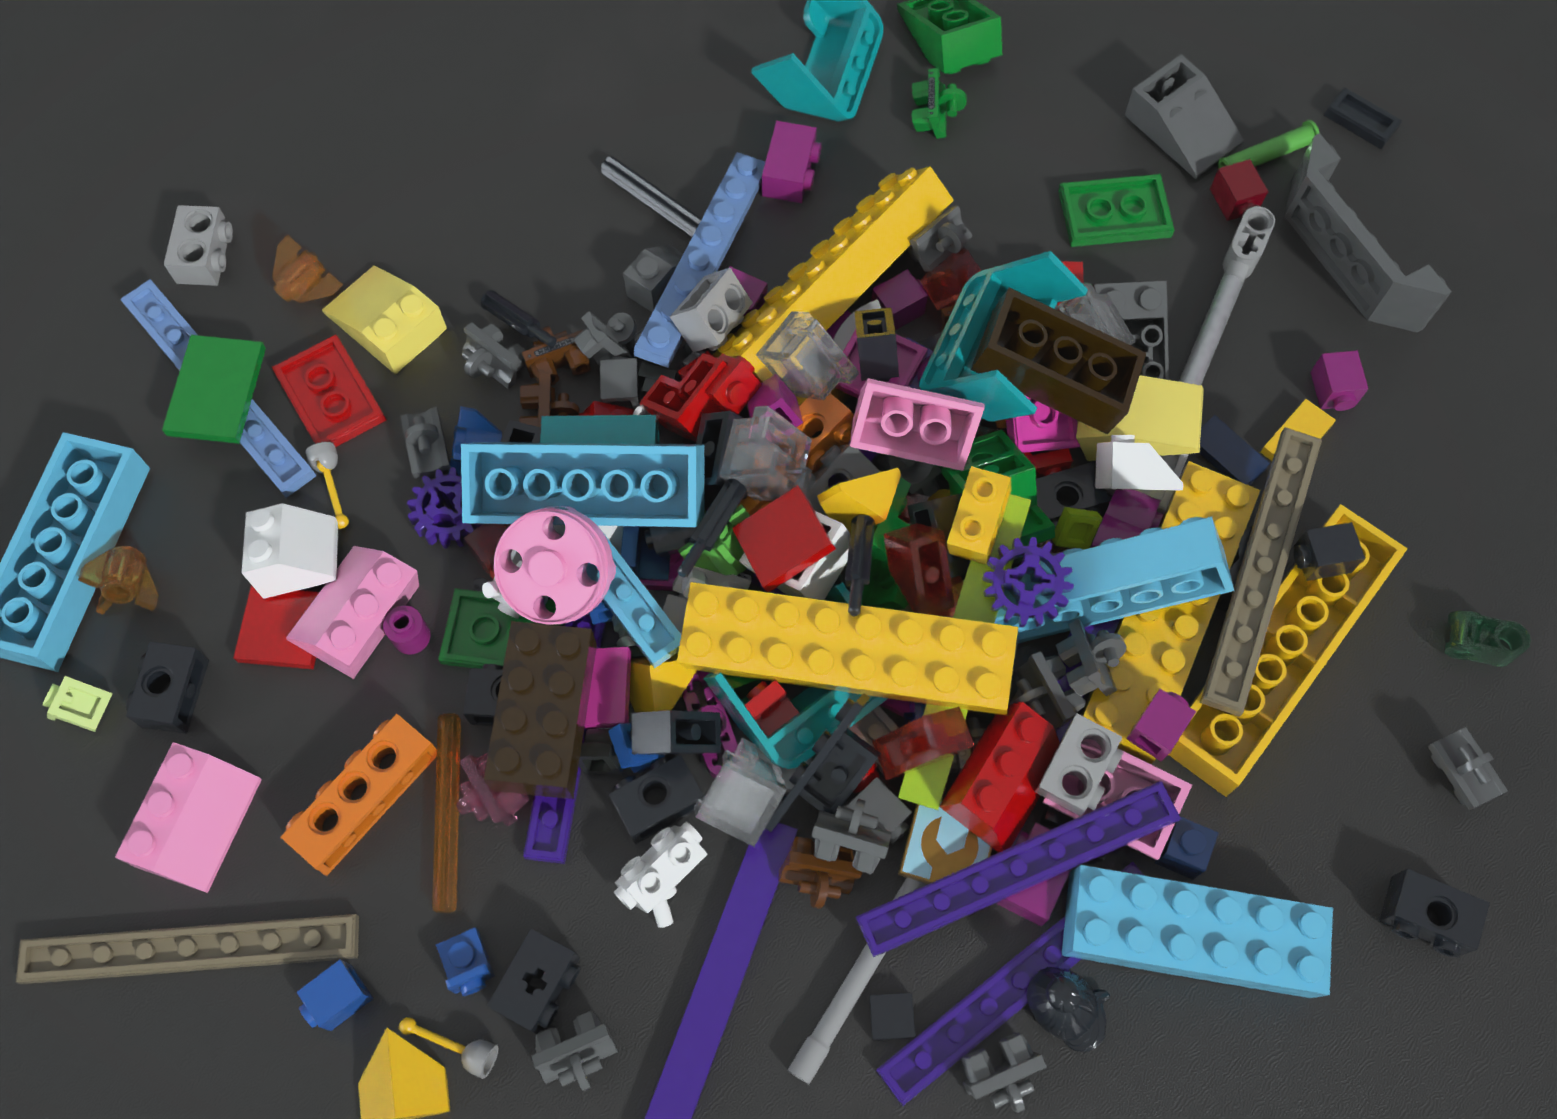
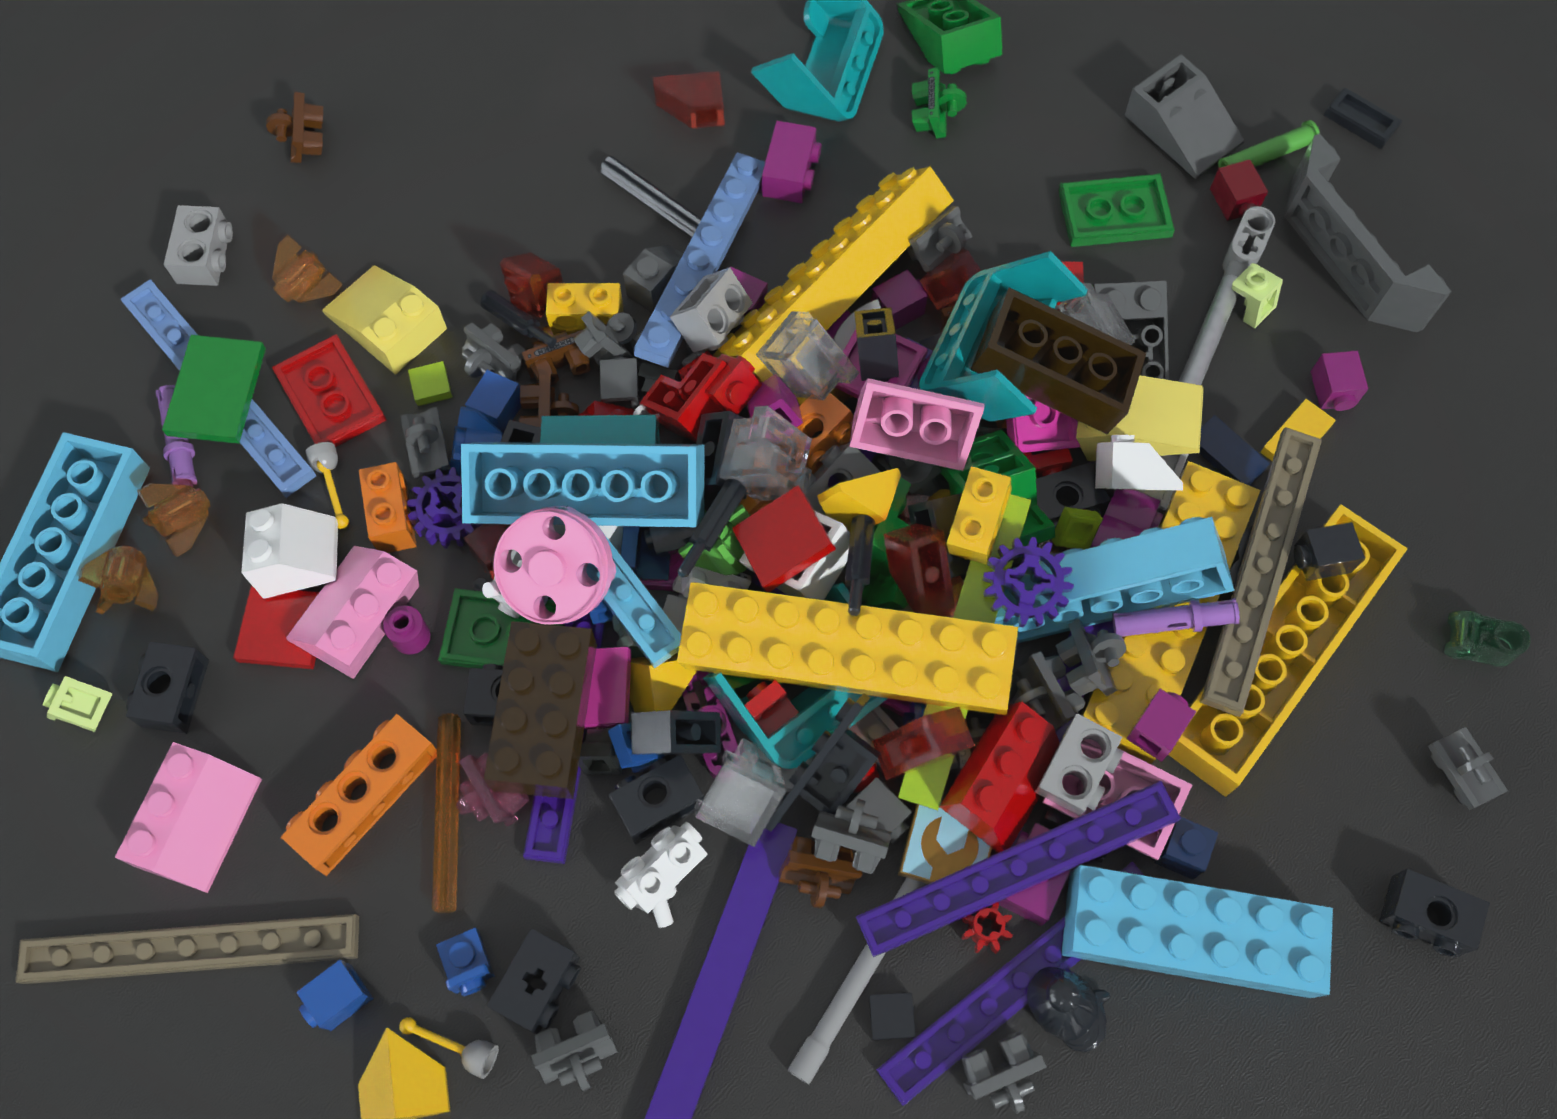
none -> clear orange brick [137,483,210,557]
none -> medium lavender pin [156,385,197,490]
none -> reddish brown hips [266,92,323,163]
none -> orange brick [359,462,417,553]
none -> lime tile [408,361,453,406]
none -> blue brick [465,370,521,435]
none -> clear red slope [500,252,563,318]
none -> yellow brick [546,283,624,335]
none -> clear red slope [653,71,725,128]
none -> red gear [961,902,1013,954]
none -> medium lavender pin [1112,598,1240,637]
none -> yellowish green bracket [1232,263,1283,328]

